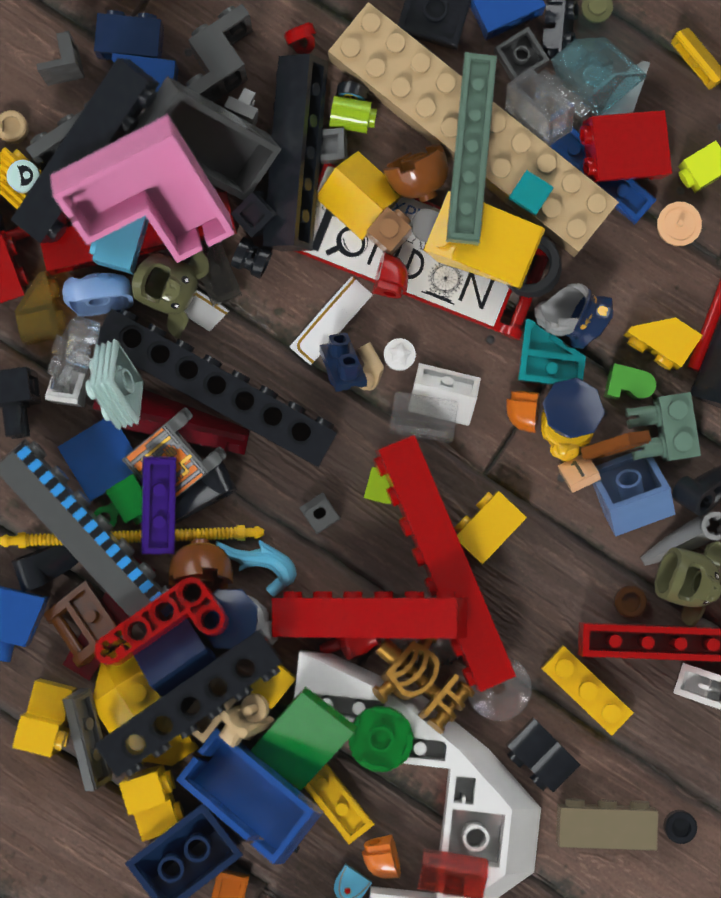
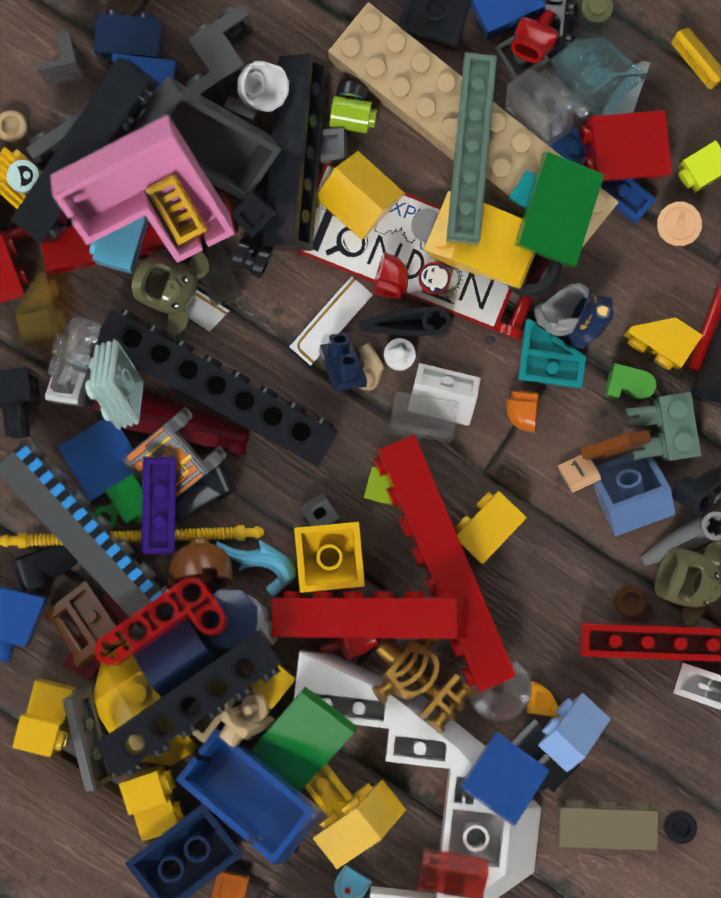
light blue piece [62,273,134,317] -> none
red tile [283,22,317,54] -> none
green tile [348,705,414,772] -> none
orange piece [362,834,401,879] -> none
medium nougat brick [366,206,412,255] -> none
dark orange cylinder [383,144,449,202] -> none
dark blue piece [541,378,605,462] -> none
yellow plate [541,645,634,736] -> none
none -> yellow slope [145,173,207,245]
none -> white hair [237,61,289,112]
none -> yellow slope [294,522,365,593]
none -> yellow brick [313,779,406,869]
none -> black piece [359,306,452,338]
none -> tile [418,262,451,295]
none -> blue tile [459,732,550,826]
none -> red piece [511,9,559,63]
none -> green tile [515,151,604,267]
none -> light orange tile [526,681,559,718]
none -> light blue brick [538,693,611,772]

